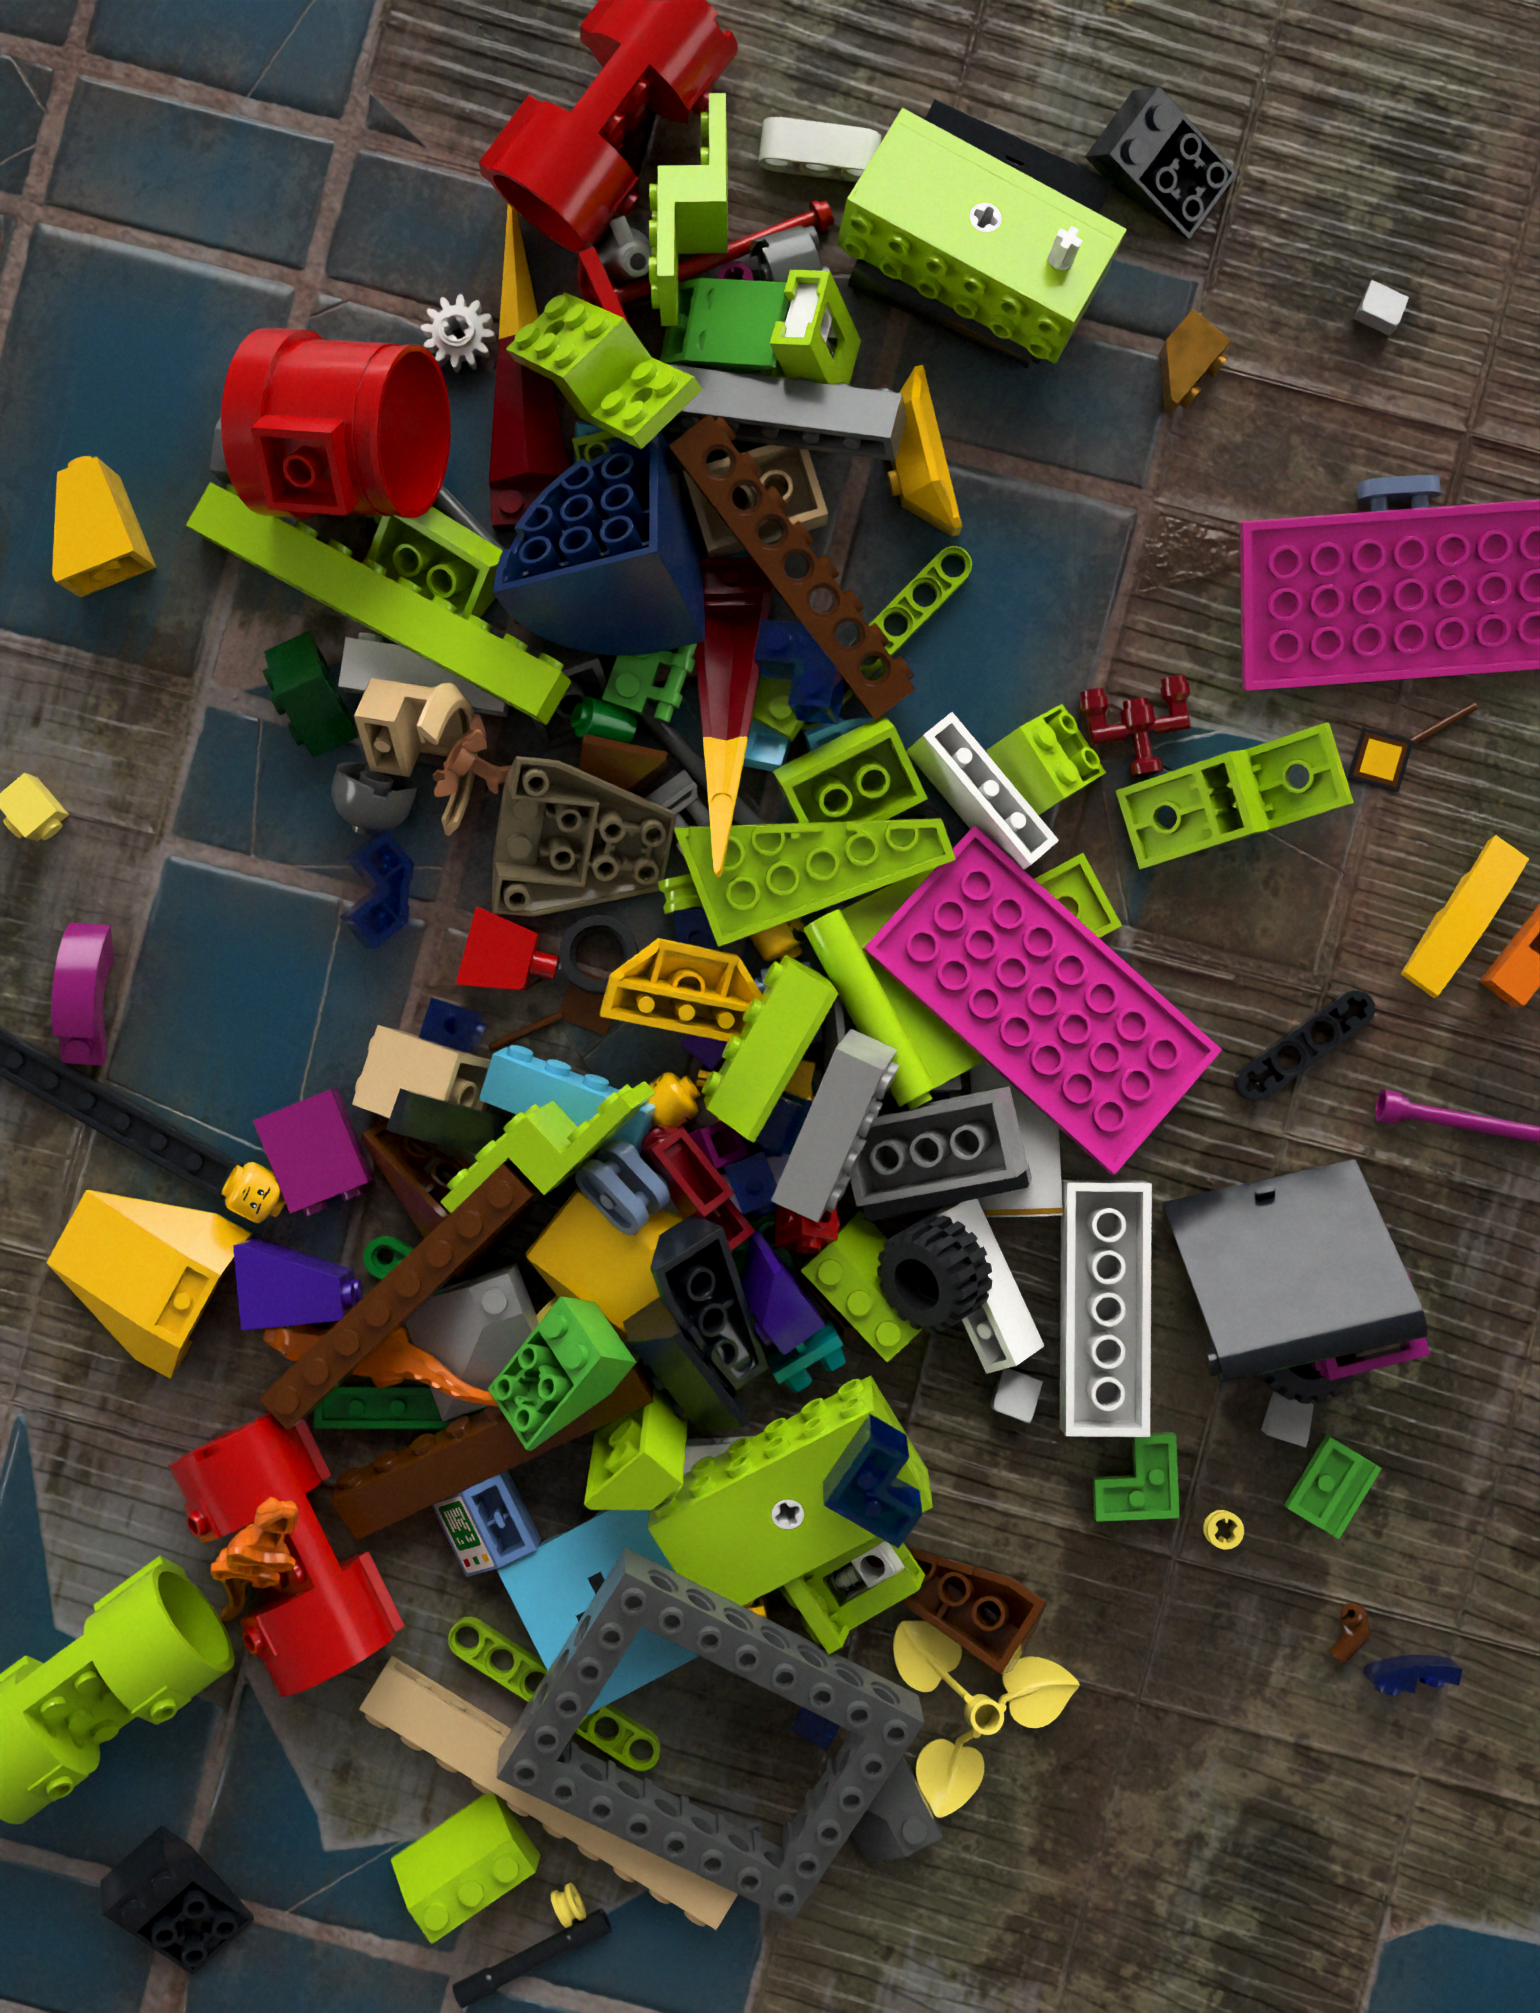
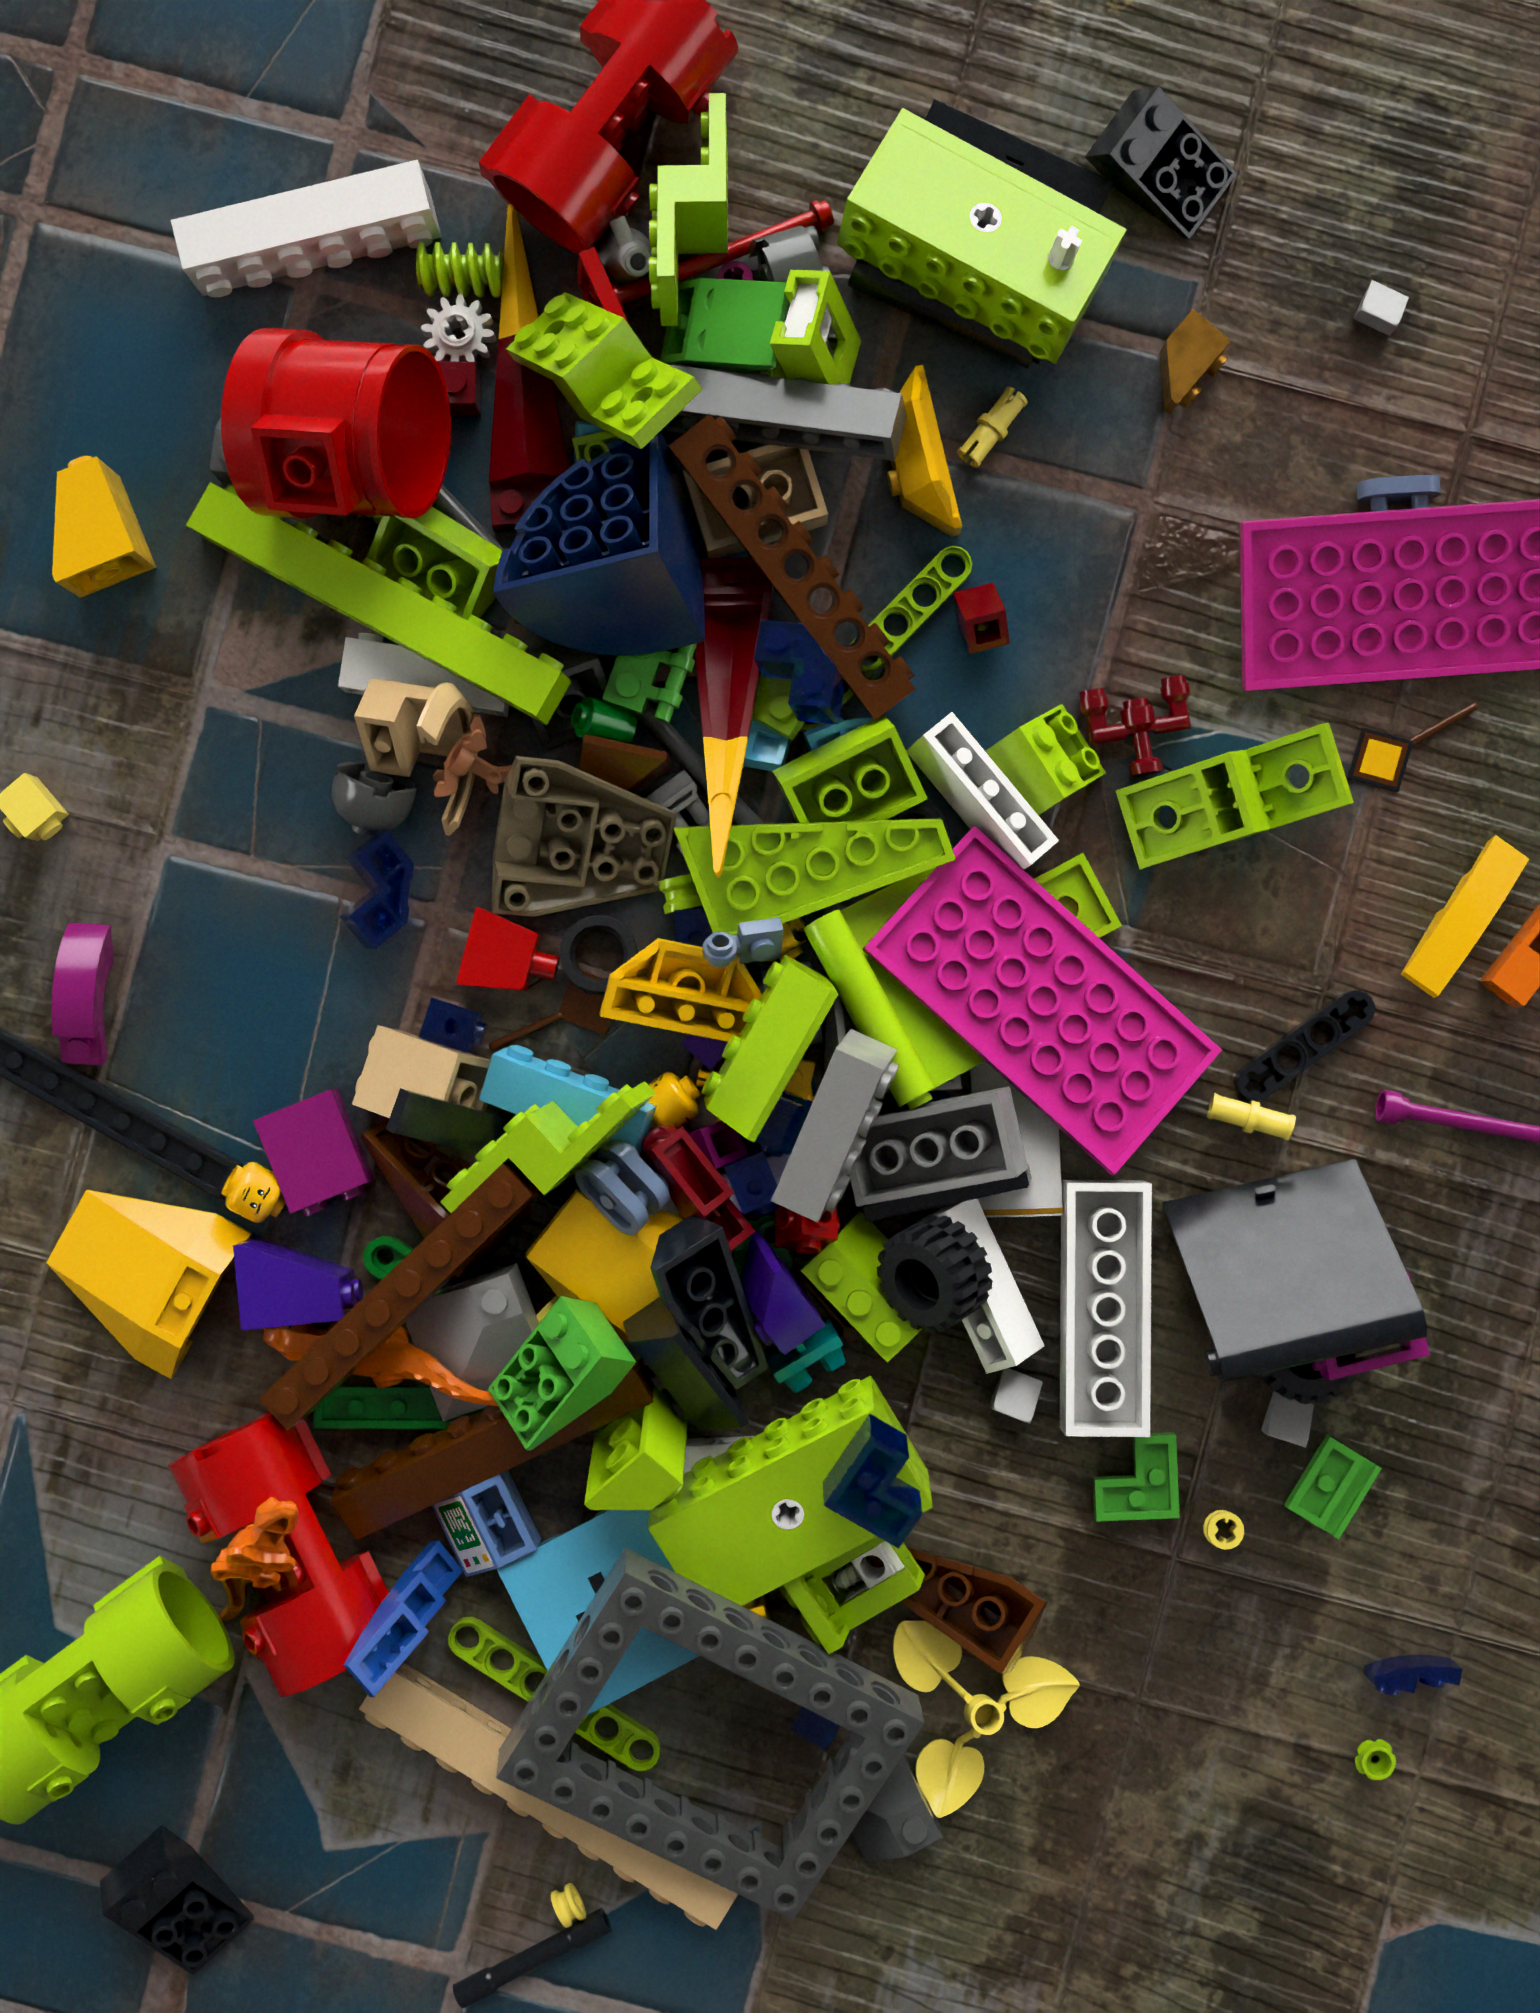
dark green brick [263,631,358,758] -> none
lime slope [391,1793,540,1945] -> none
white beam [758,117,882,182] -> none
reddish brown arm [1329,1602,1370,1665] -> none
none -> white brick [171,159,441,297]
none -> blue slope [343,1540,463,1697]
none -> lime piece [416,242,504,298]
none -> dark red brick [437,361,482,417]
none -> sand blue plate [702,917,784,968]
none -> dark red brick [953,582,1010,654]
none -> light yellow pin [957,386,1028,468]
none -> light yellow pin [1207,1093,1296,1141]
none -> lime plate [1355,1739,1396,1780]

